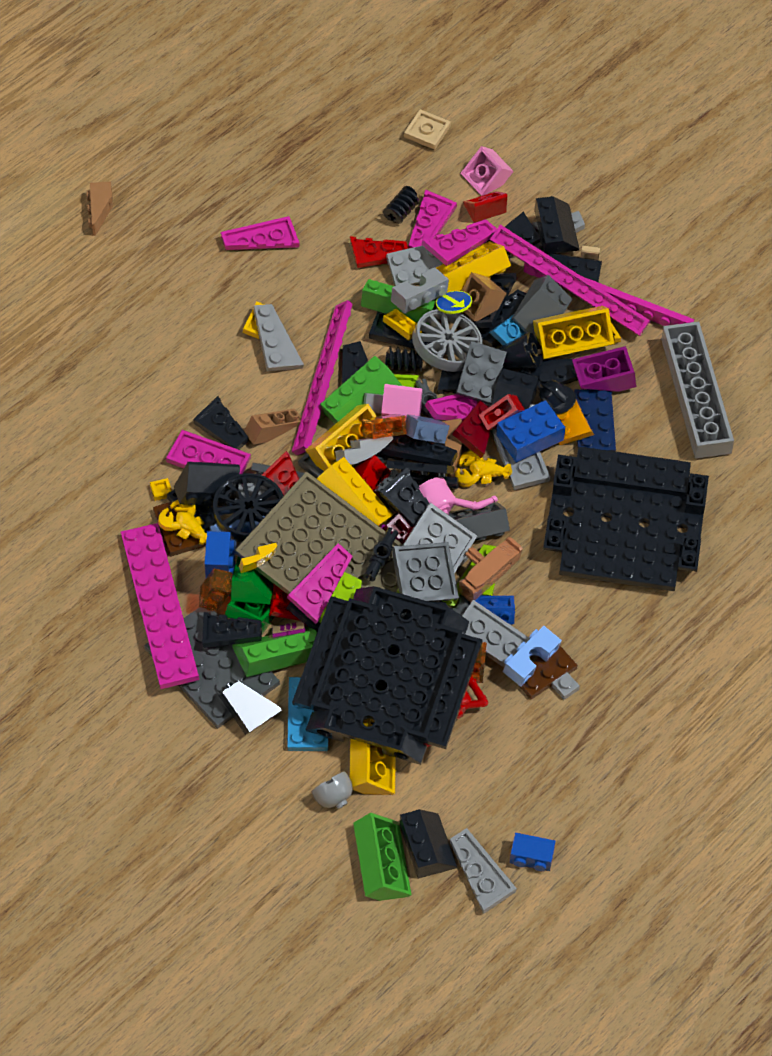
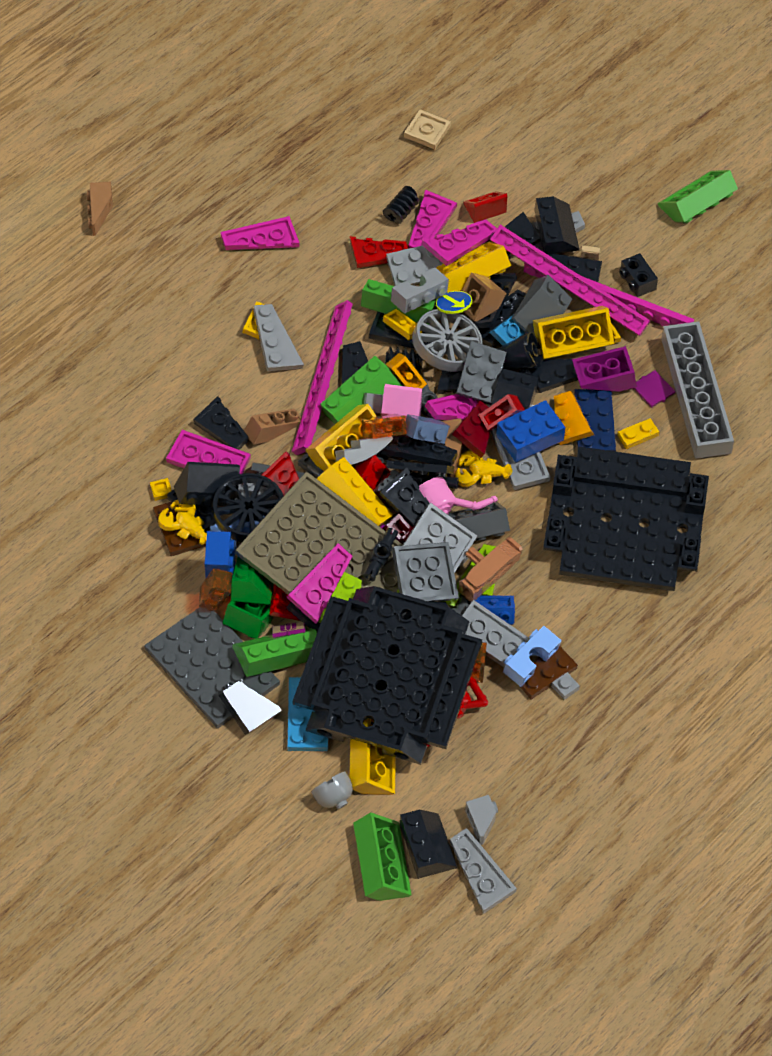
dark pink plate [121,523,199,689] -> none
black wing [202,612,262,648] -> none
yellow slope [239,543,277,573] -> none
bright pink slope [461,146,514,196] -> none
blue brick [510,832,556,871] -> none
black piece [539,380,576,414] -> none
none -> light orange slope [385,353,427,389]
none -> light grey slope [465,795,498,845]
none -> yellow plate [617,418,660,449]
none -> black brick [619,253,658,297]
none -> magenta piece [633,370,676,408]
none -> bright green slope [657,170,738,224]

